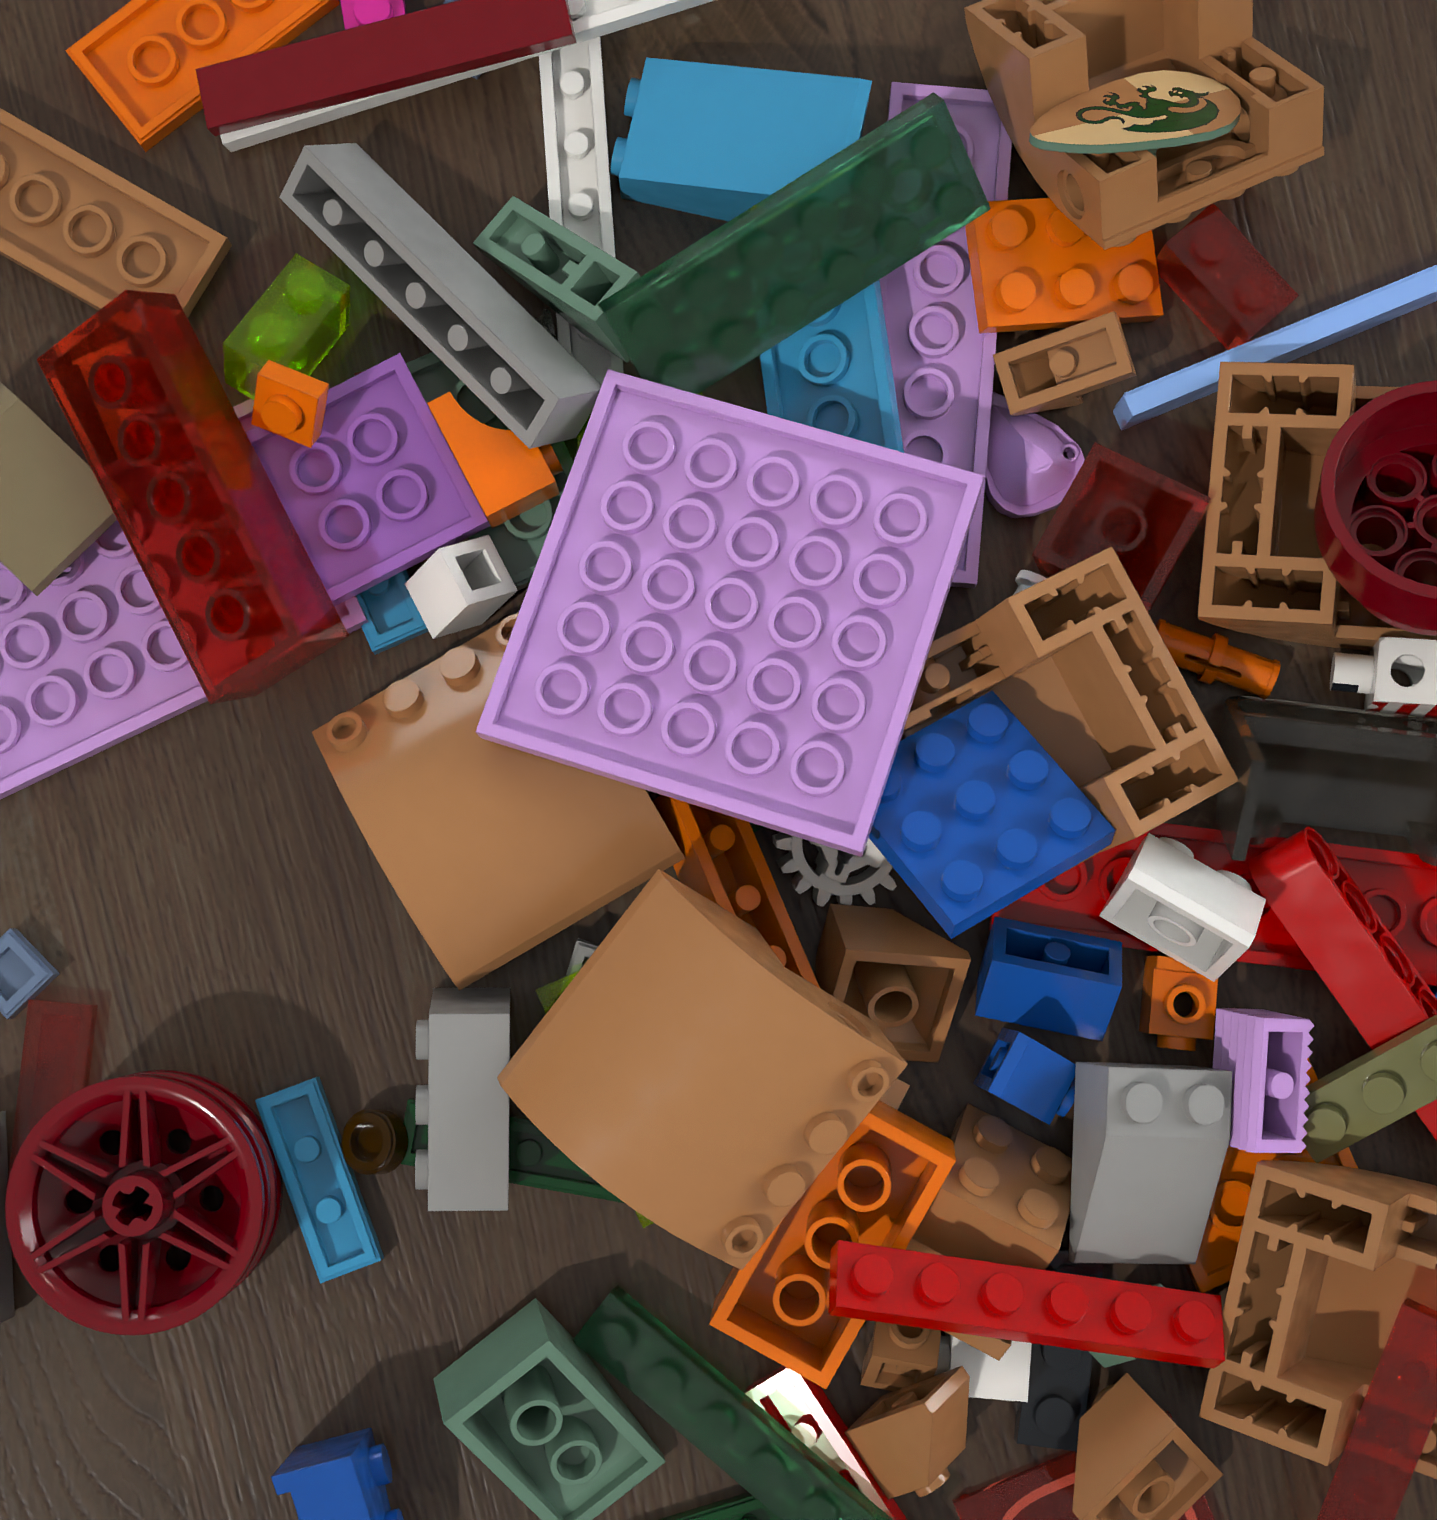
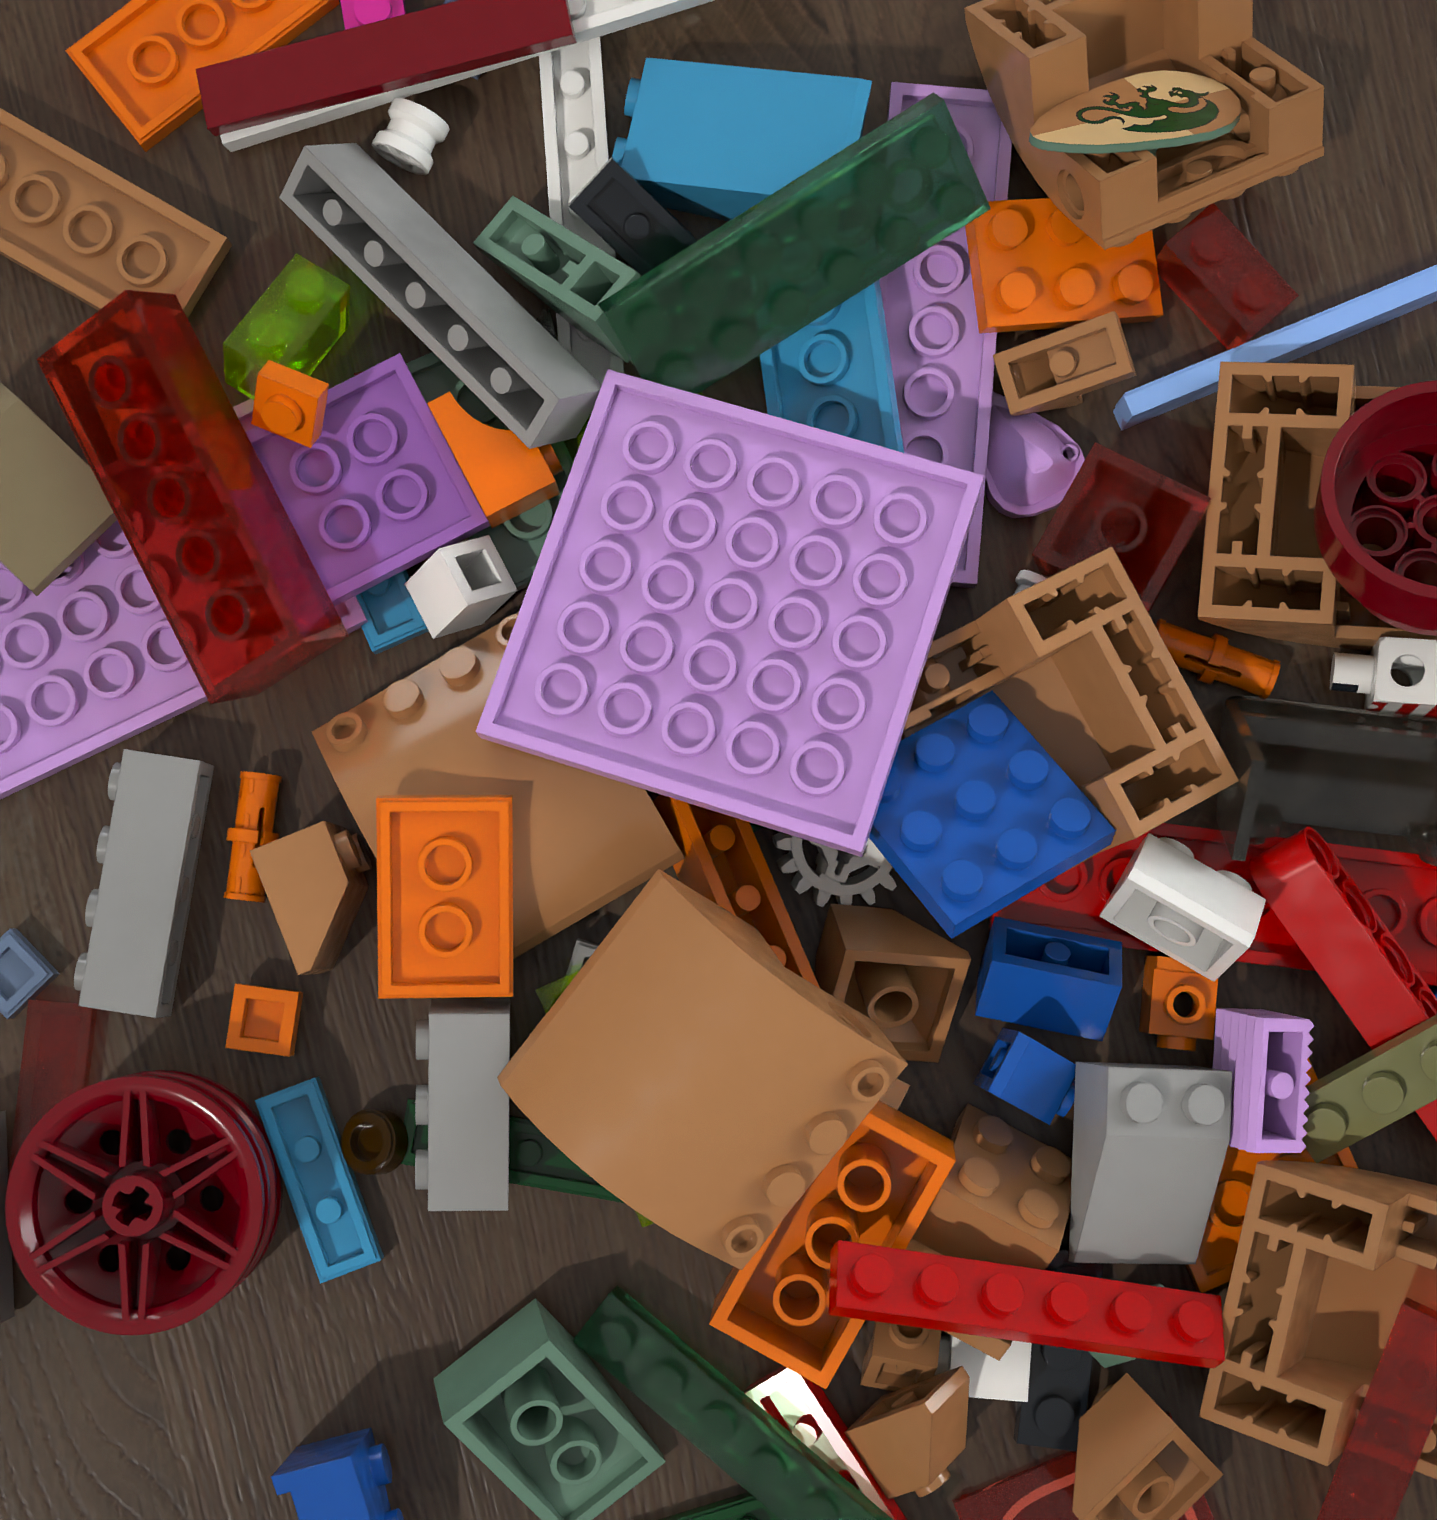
none -> light grey brick [74,749,214,1018]
none -> orange pin [223,771,282,903]
none -> orange plate [225,983,303,1057]
none -> medium nougat slope [250,821,372,975]
none -> white wheel [372,98,450,175]
none -> orange tile [376,795,513,999]
none -> black plate [569,157,751,338]

